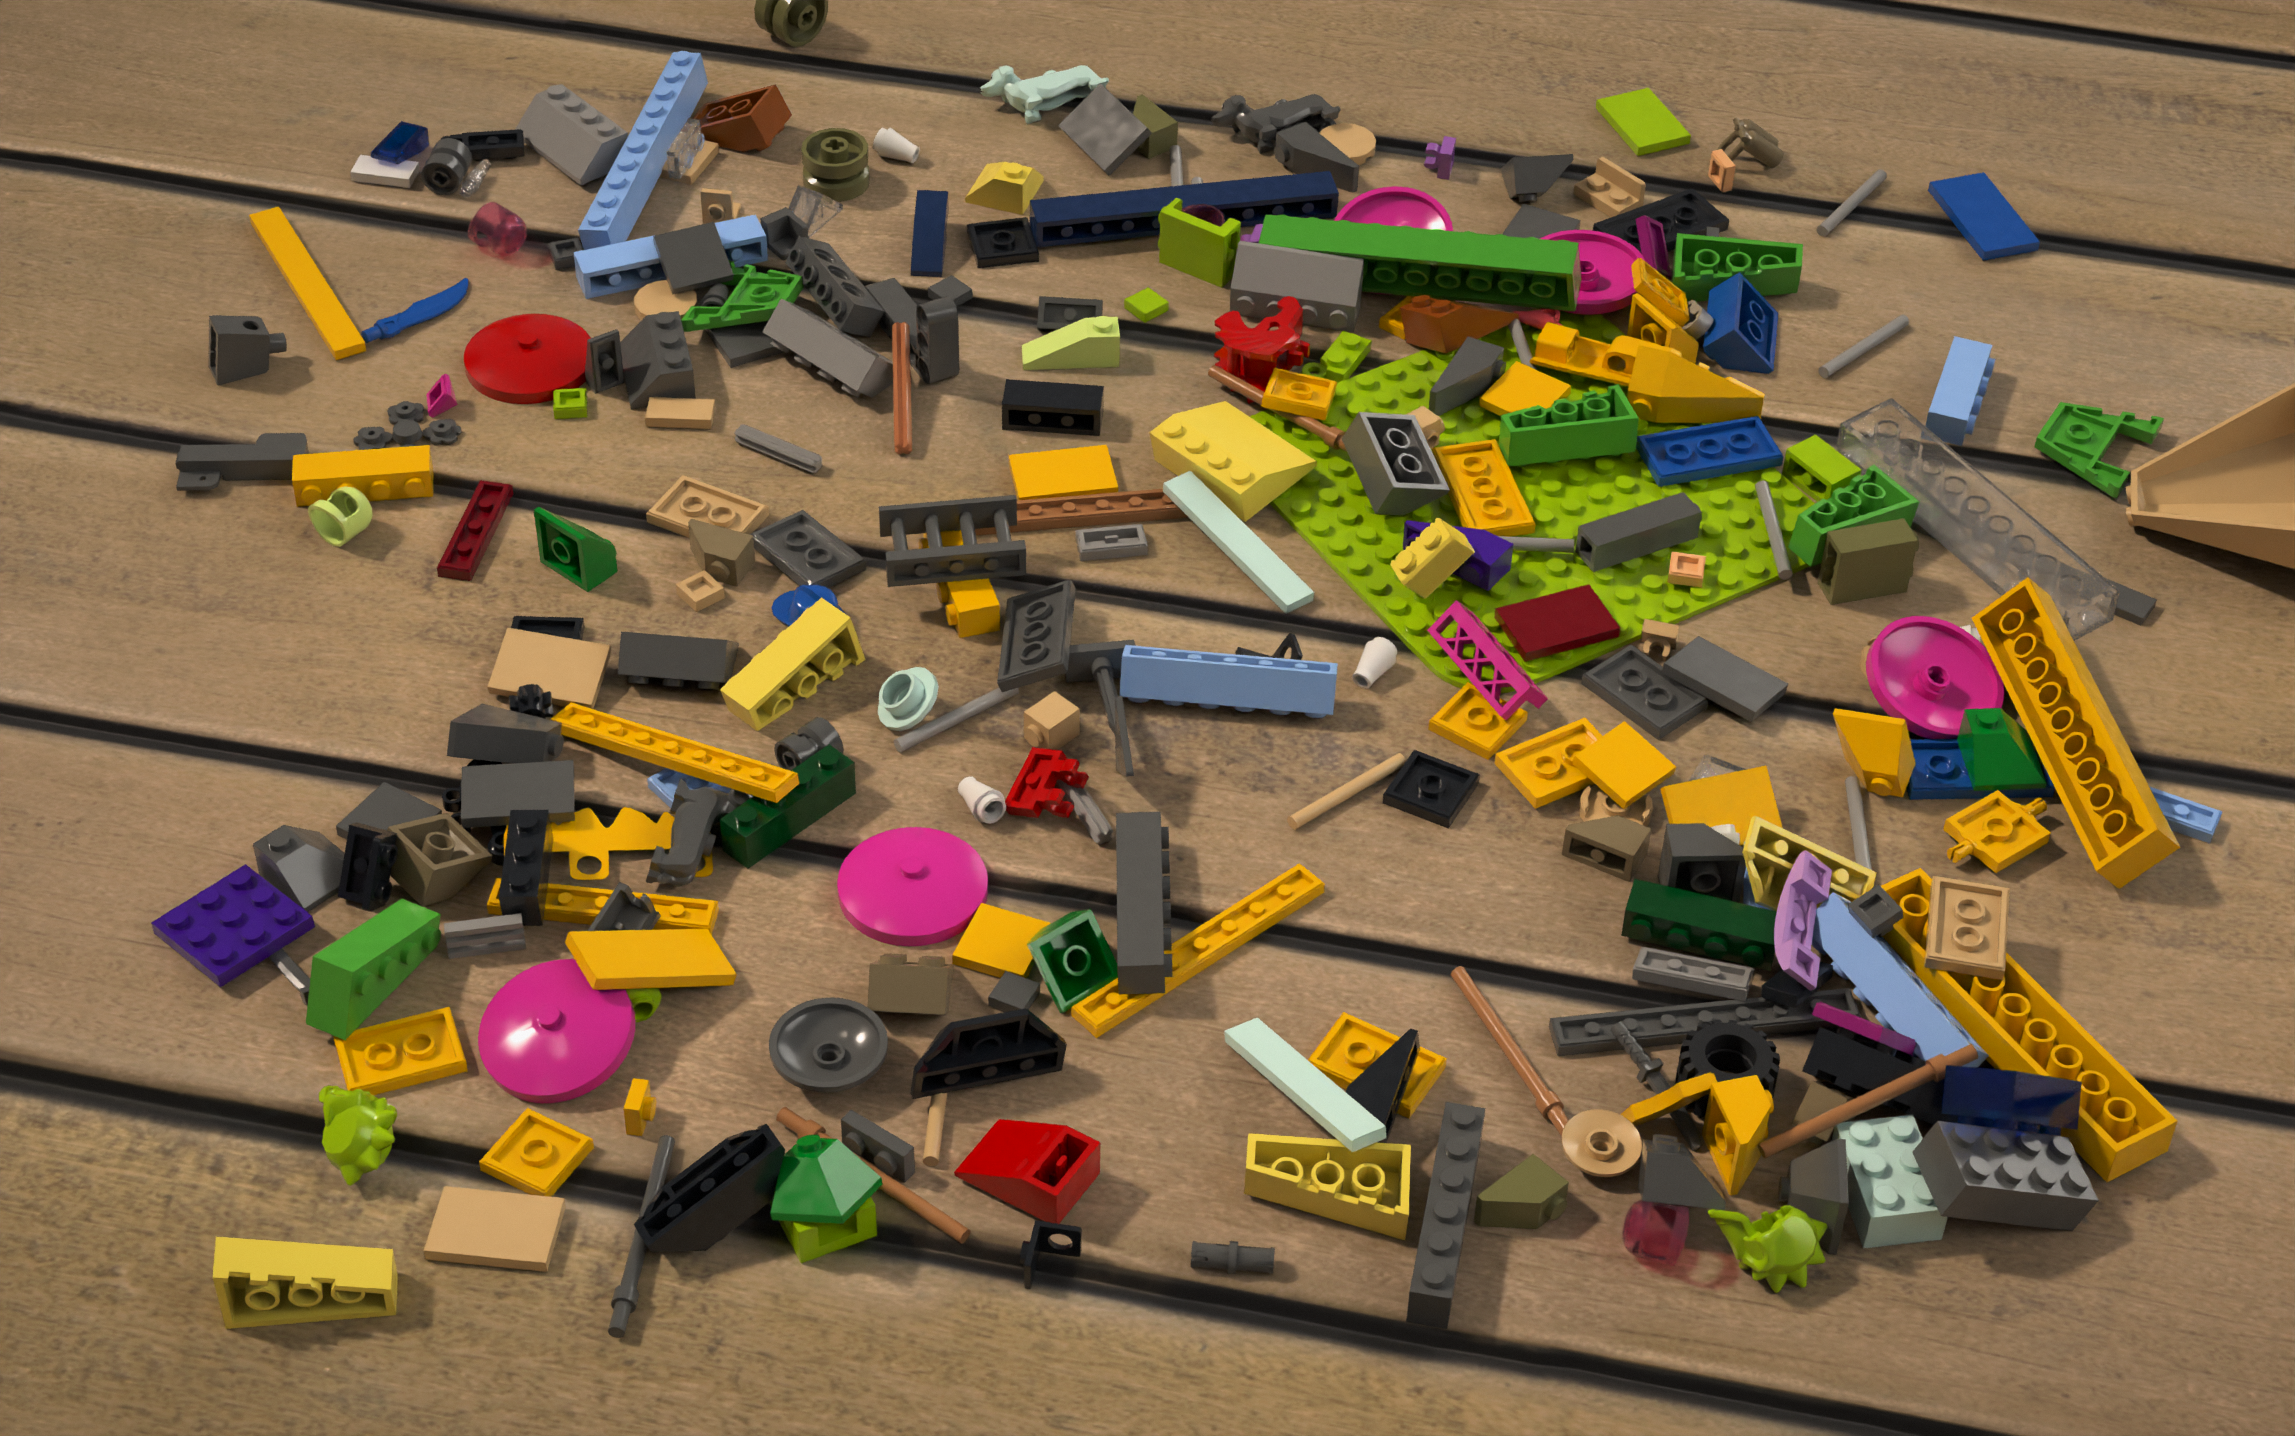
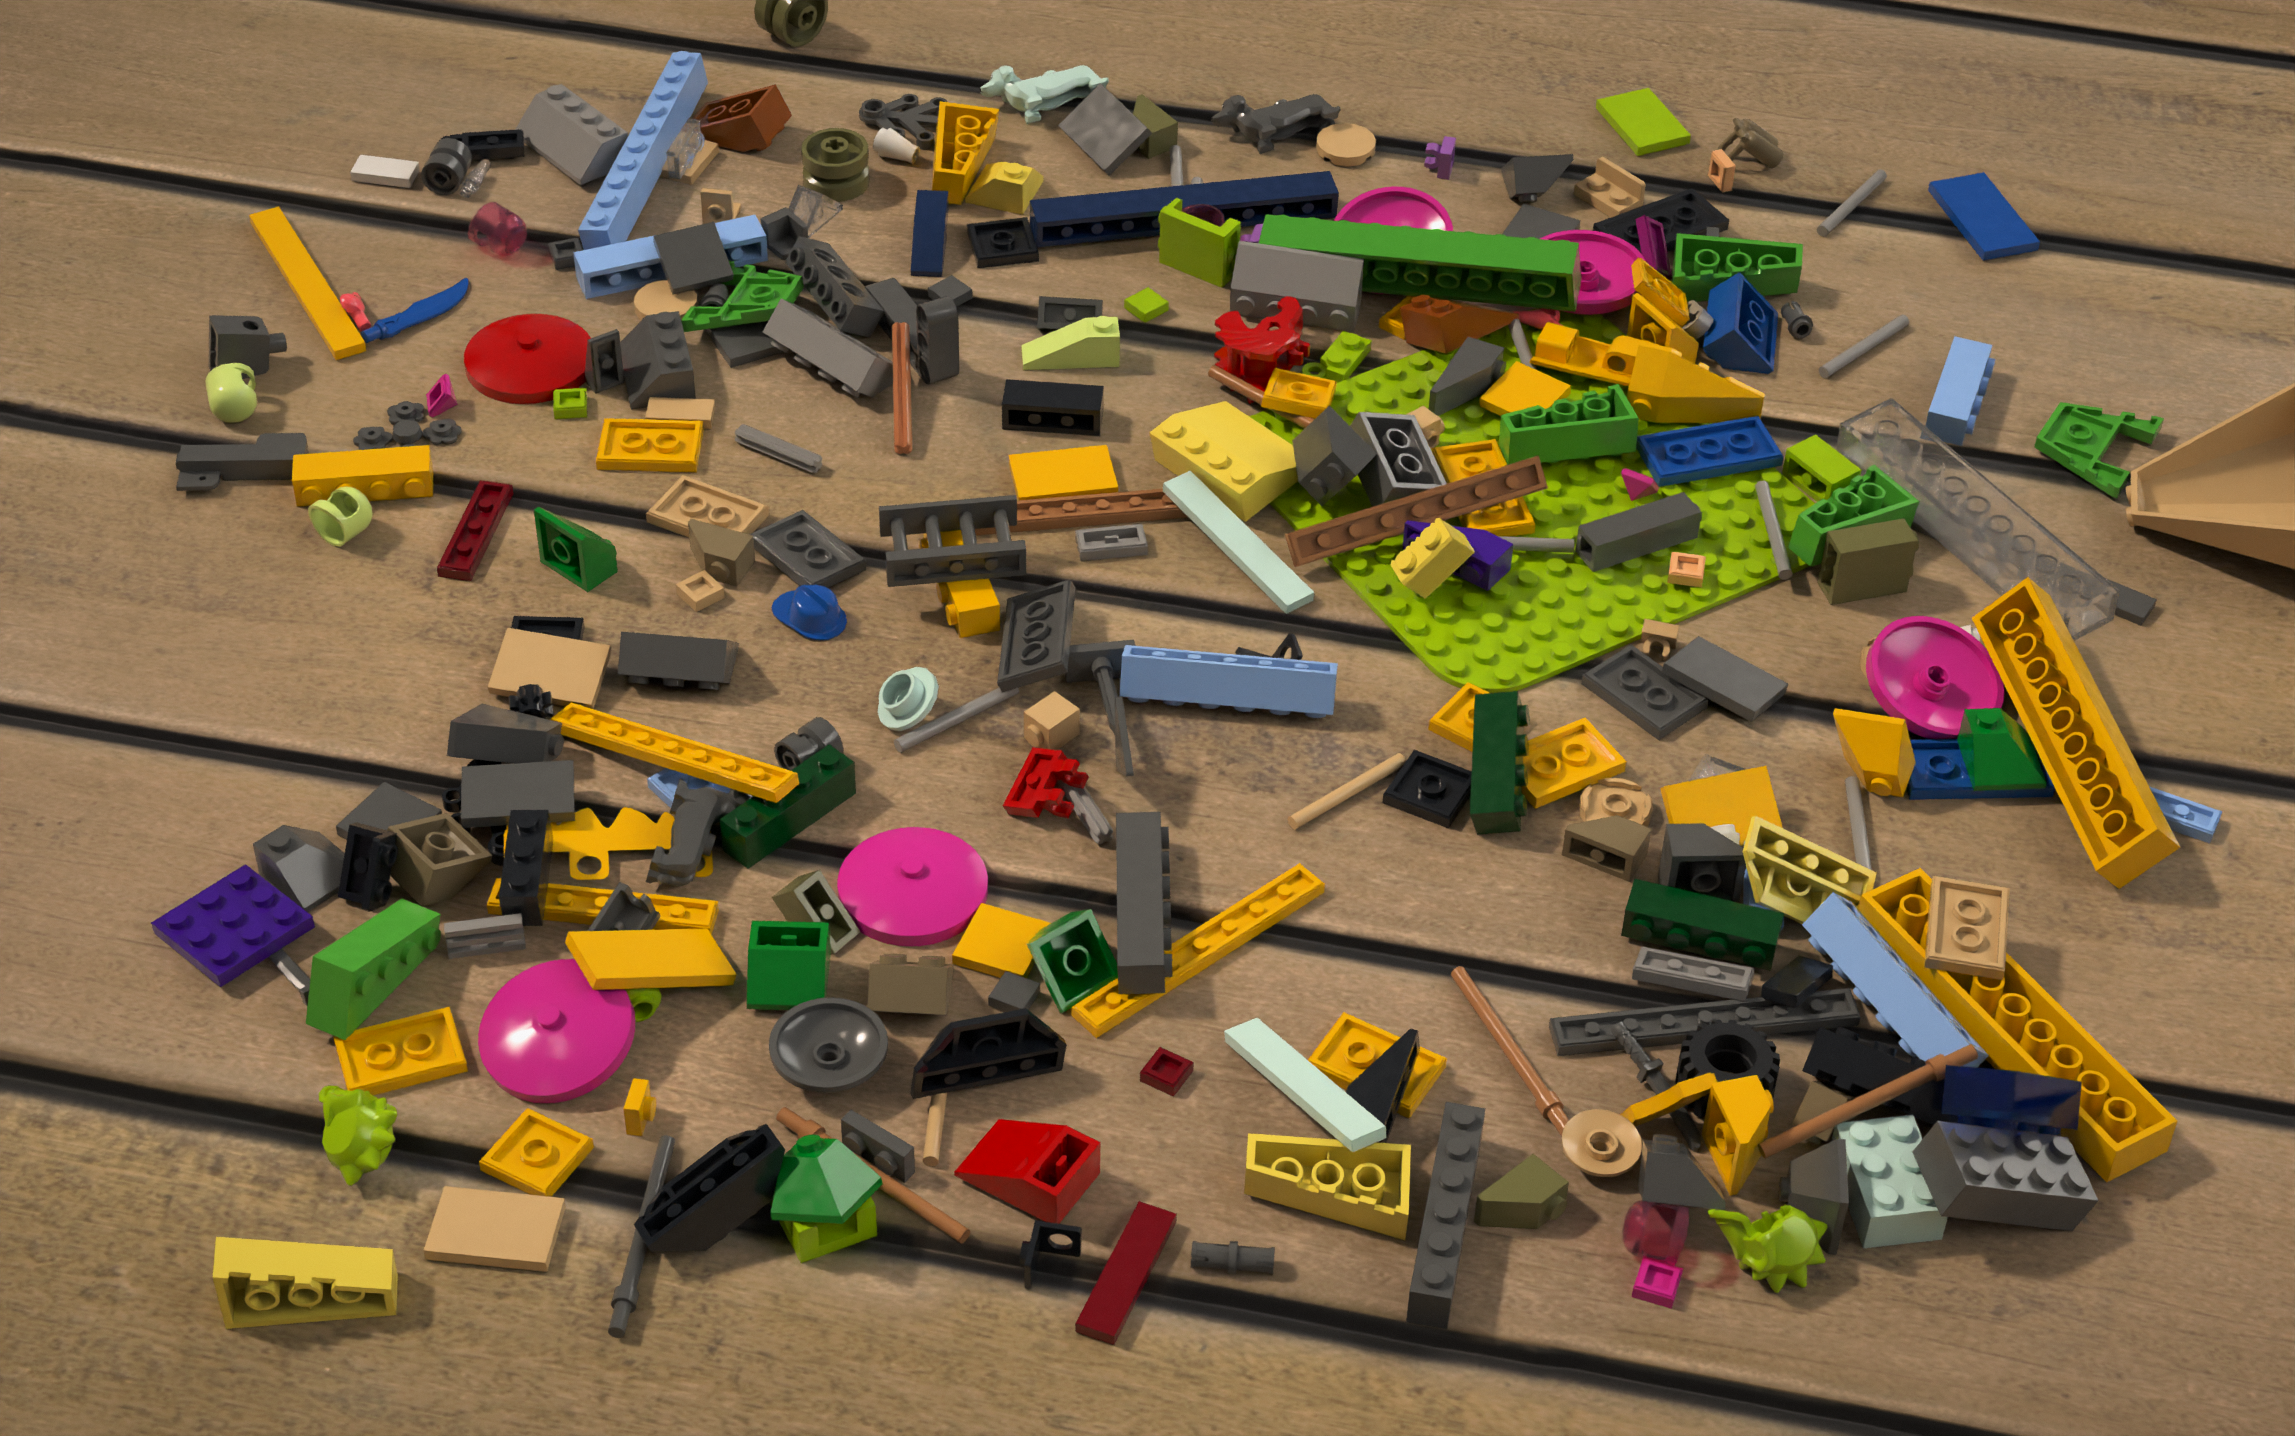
clear blue slope [370,121,430,164] -> none
light yellow wedge [720,597,866,731] -> none
white cone [958,777,1006,824] -> none
dark grey slope [1274,122,1359,193] -> none
white cone [1352,637,1398,689] -> none
dark pink fence [1427,600,1548,720] -> none
dark red tile [1494,584,1620,662] -> none
yellow tile [1572,721,1676,809] -> none
lavender slope [1774,850,1832,991] -> none
magenta tile [1812,1001,1917,1055] -> none
dark grey tile [1848,884,1904,938] -> none
yellow plate [1943,790,2051,873] -> none
none -> yellowish green helmet [205,363,257,423]
none -> coral animal [340,292,371,332]
none -> yellow tile [596,418,704,473]
none -> green slope [746,920,831,1010]
none -> olive slope [771,870,861,954]
none -> dark grey plant [859,94,947,150]
none -> yellow wedge [931,101,999,205]
none -> dark red tile [1075,1201,1177,1345]
none -> dark red tile [1140,1047,1194,1097]
none -> medium nougat tile [1285,456,1548,567]
none -> dark grey slope [1292,406,1377,506]
none -> dark green brick [1470,691,1530,835]
none -> dark pink slope [1621,468,1659,501]
none -> dark pink tile [1632,1257,1683,1309]
none -> dark grey pin [1781,301,1813,338]

